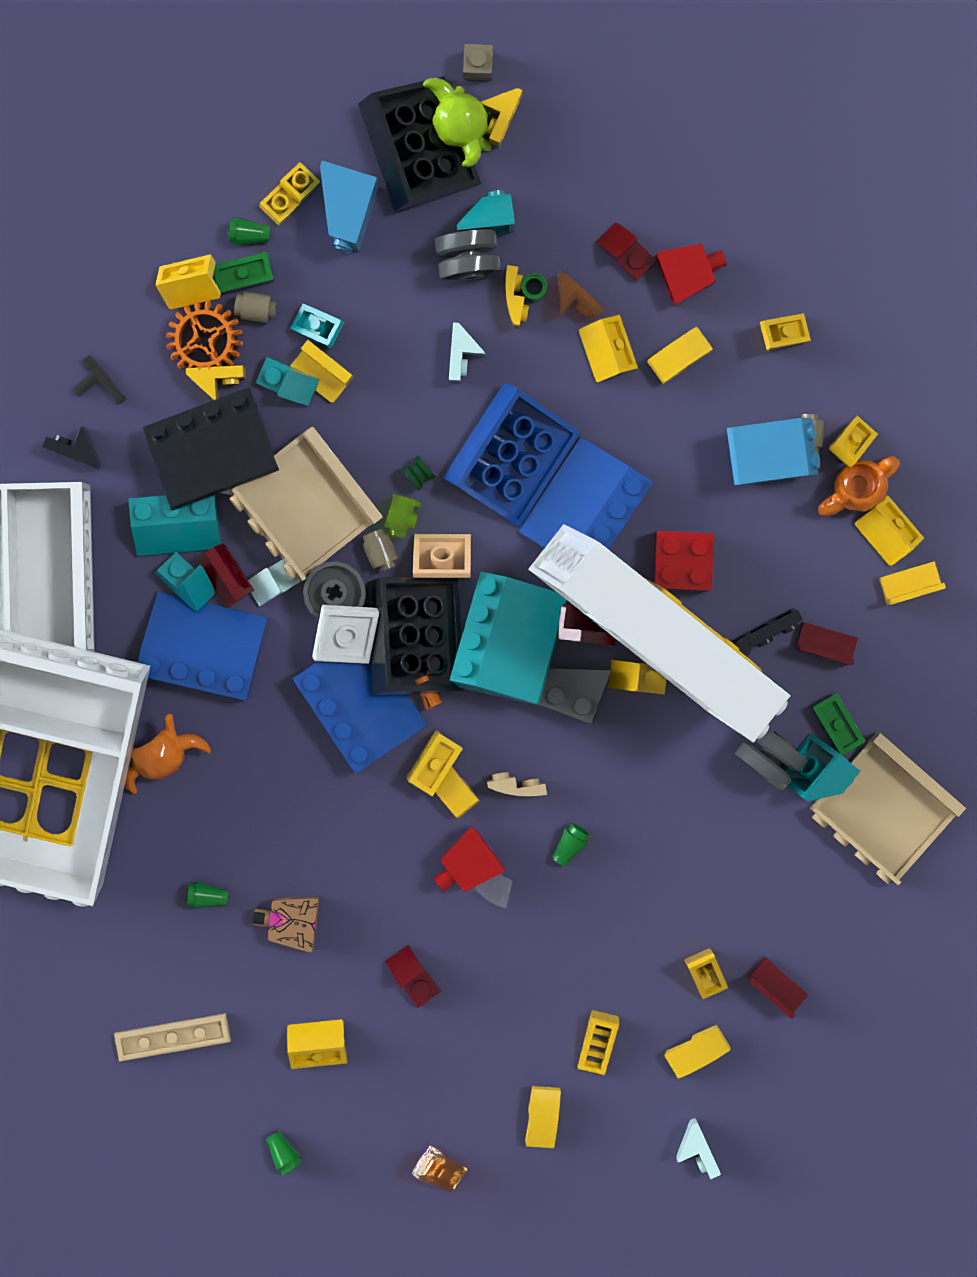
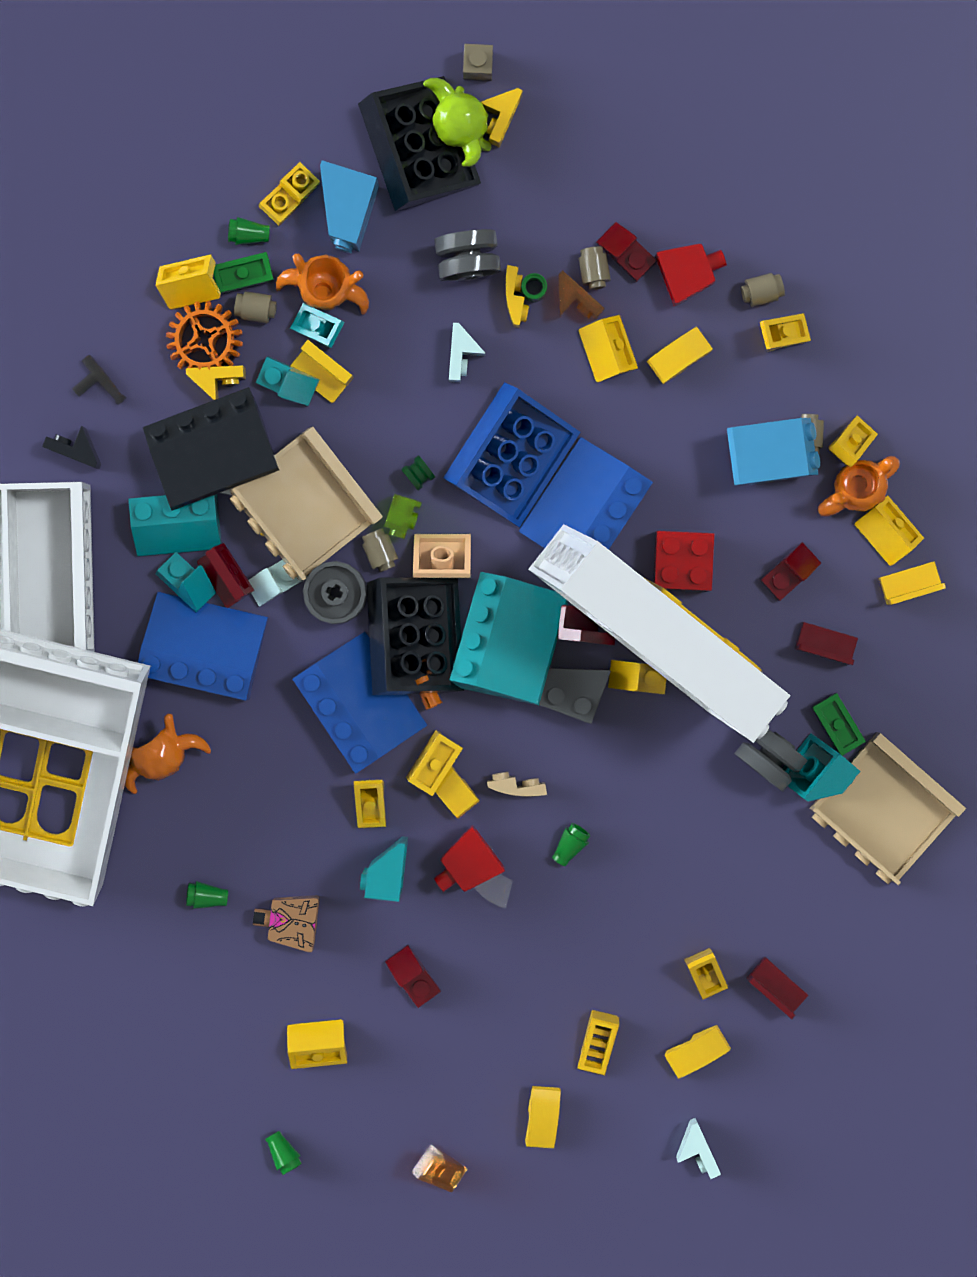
tan tile [114,1013,231,1062] -> none
white tile [312,605,379,664] -> none
teal slope [457,190,515,234] -> none
black hinge [732,608,803,656] -> none
none -> orange piece [276,253,369,315]
none -> yellow slope [354,780,386,828]
none -> teal slope [360,836,408,902]
none -> dark tan brick [578,246,611,290]
none -> dark tan brick [741,273,785,307]
none -> dark red slope [760,542,821,601]

